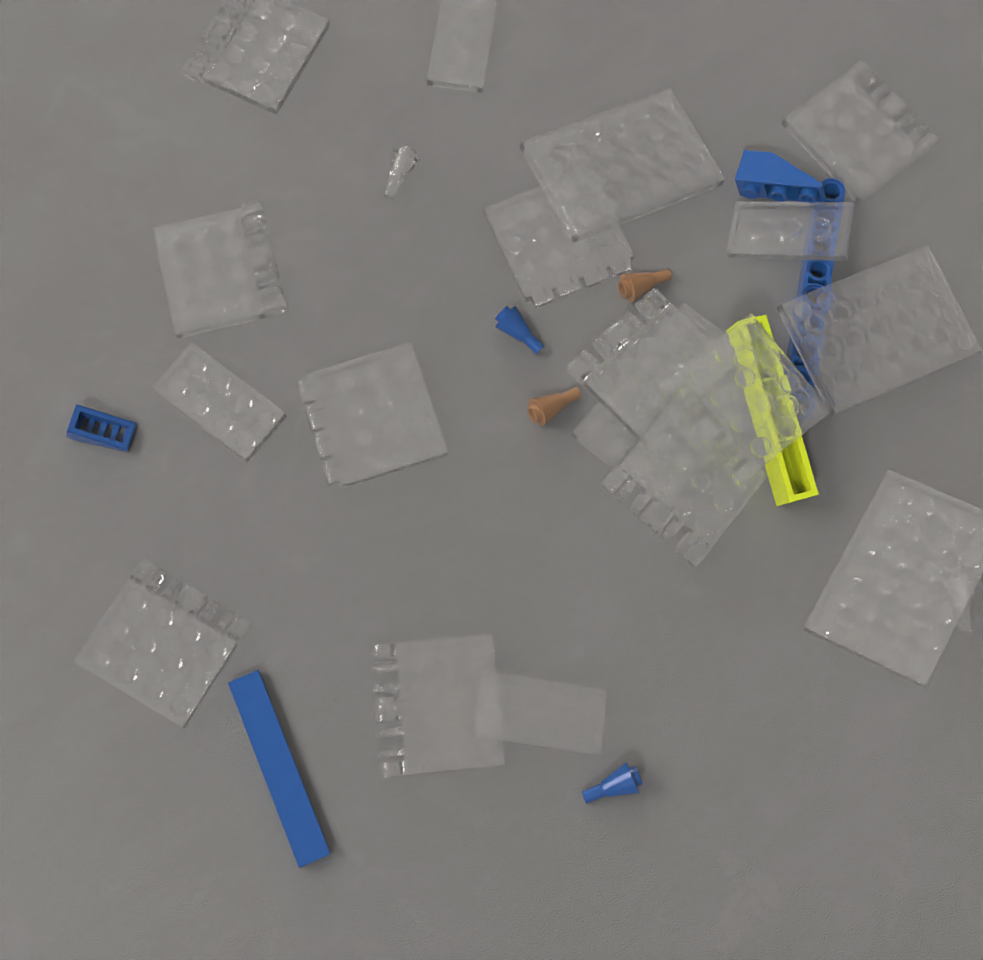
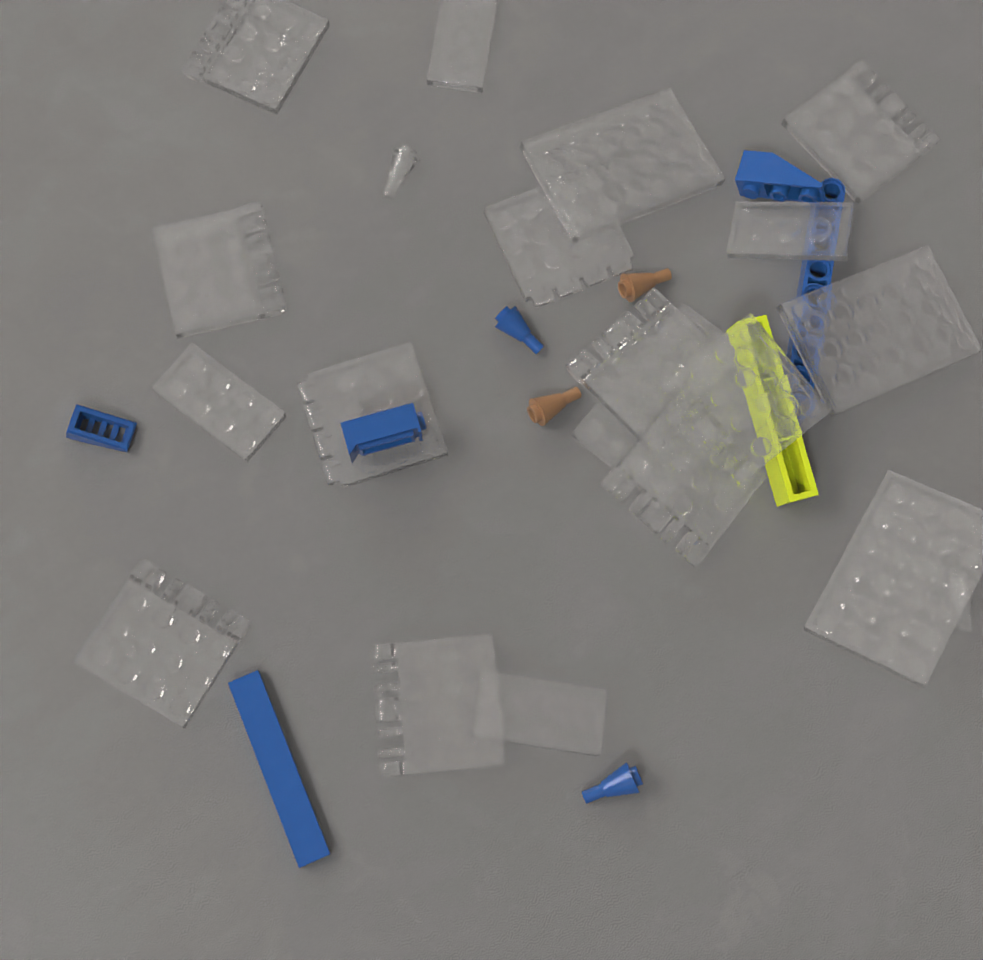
none -> blue window [340,403,426,463]

